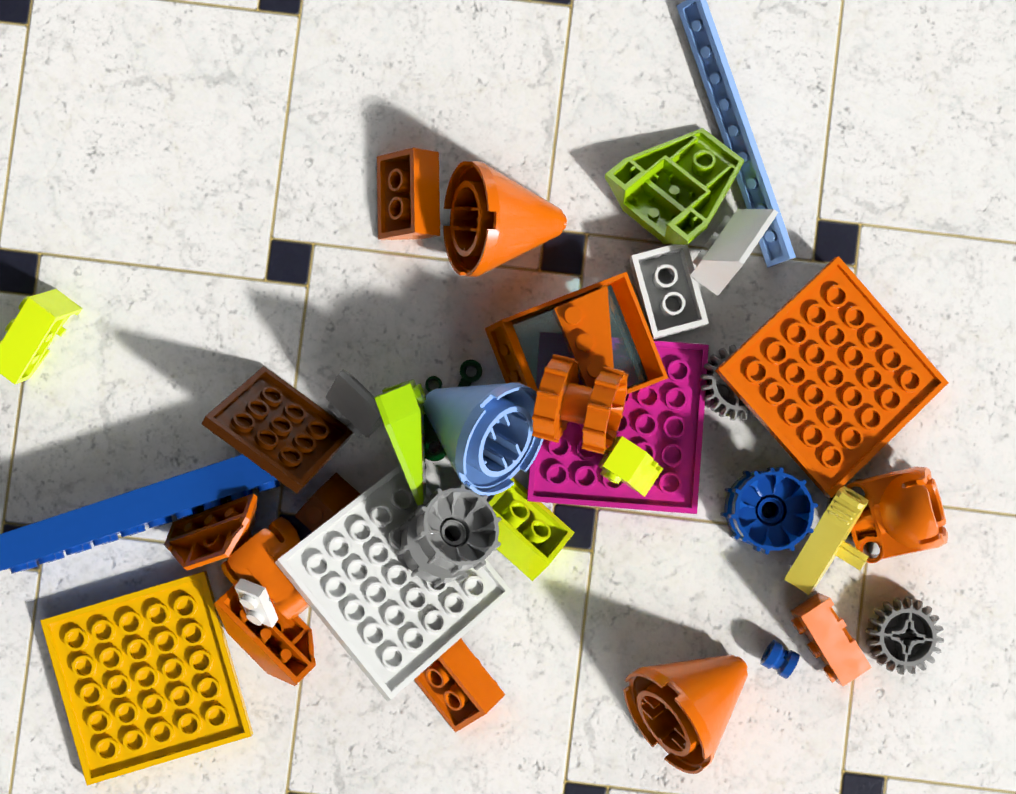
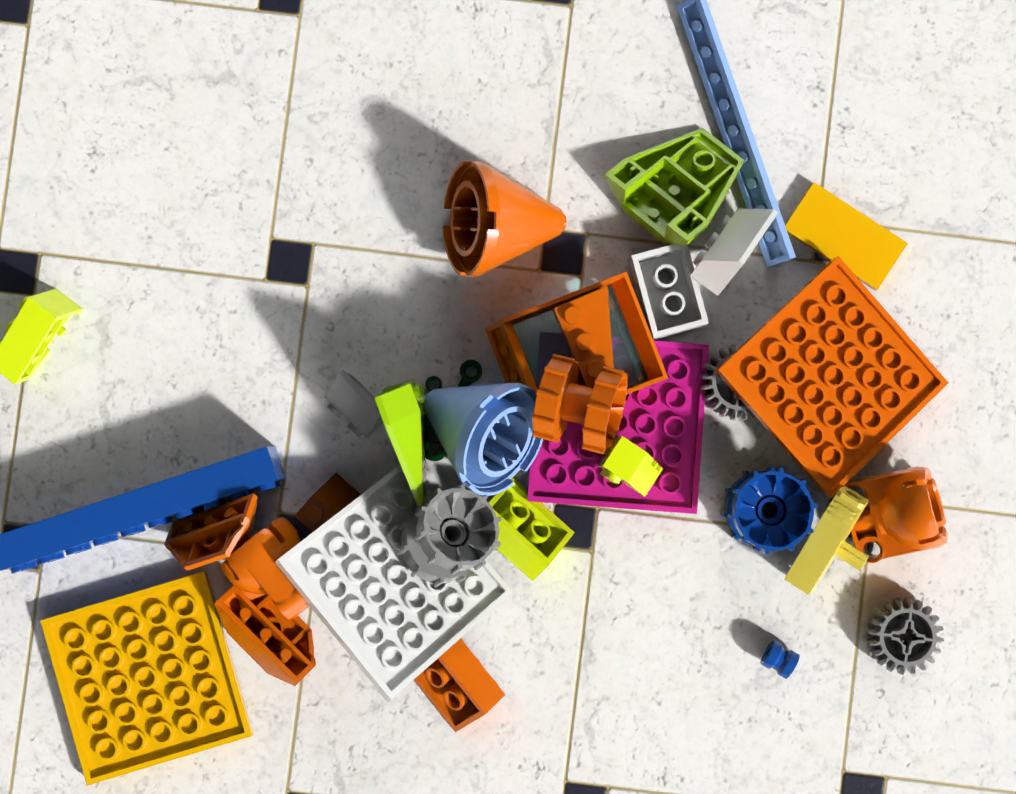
reddish brown plate [201,366,353,494] -> none
white plate [235,578,278,628] -> none
orange slope [377,147,440,240] -> none
orange cone [623,655,748,774] -> none
wedge [790,593,872,686] -> none
none -> yellow tile [785,182,908,291]

